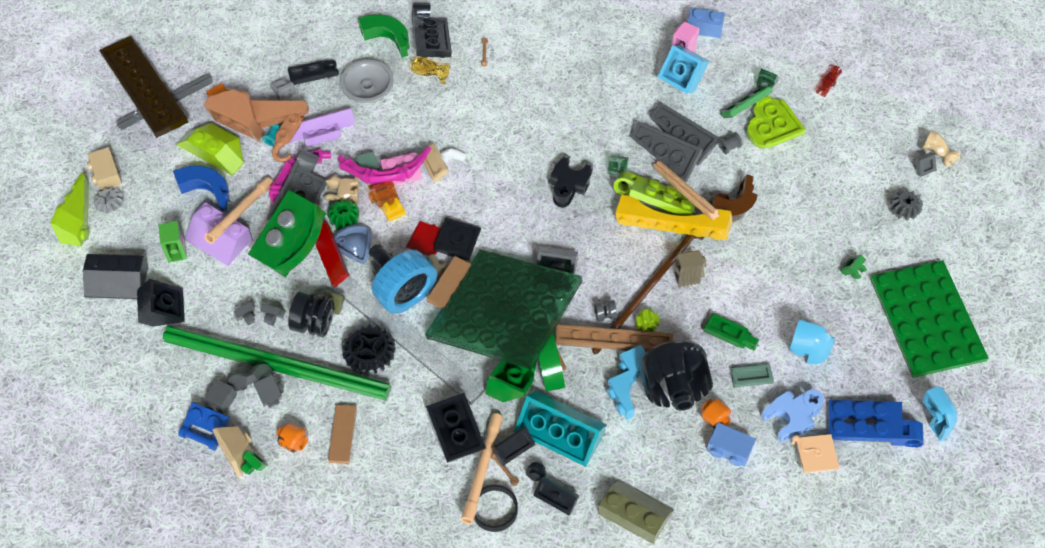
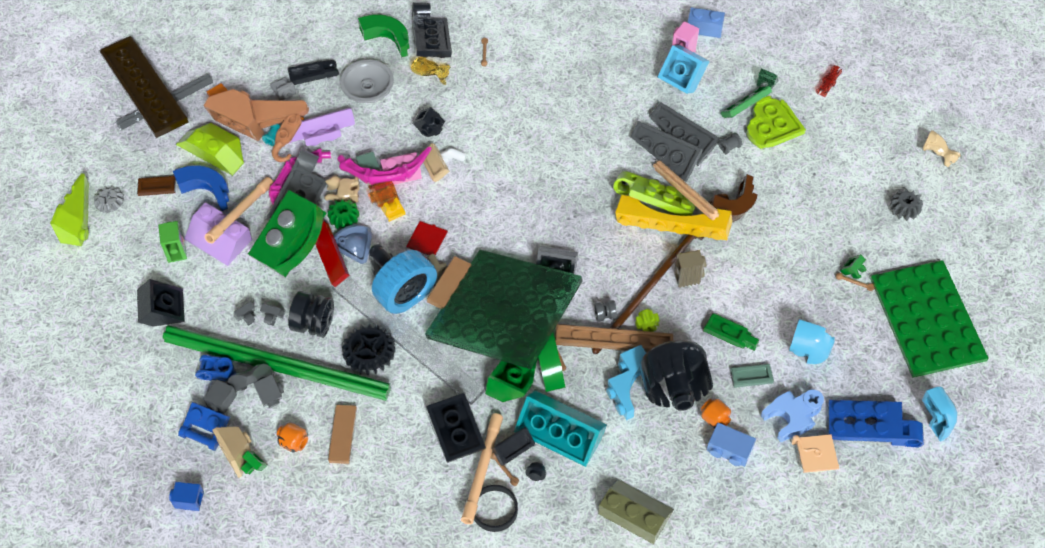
slope [83,254,148,299] -> none
tan brick [86,147,122,191] -> none
olive tile [324,290,345,315] -> none
black tile [434,217,481,261] -> none
black plate [533,476,580,515] -> none
black piece [549,154,593,208] -> none
clear green tile [608,155,629,176] -> none
dark grey tile [913,152,937,177] -> none
none -> reddish brown tile [137,176,176,196]
none -> blue brick [169,482,204,511]
none -> blue piece [195,355,236,382]
none -> black brick [412,107,445,137]
none -> medium nougat hinge [835,272,875,291]

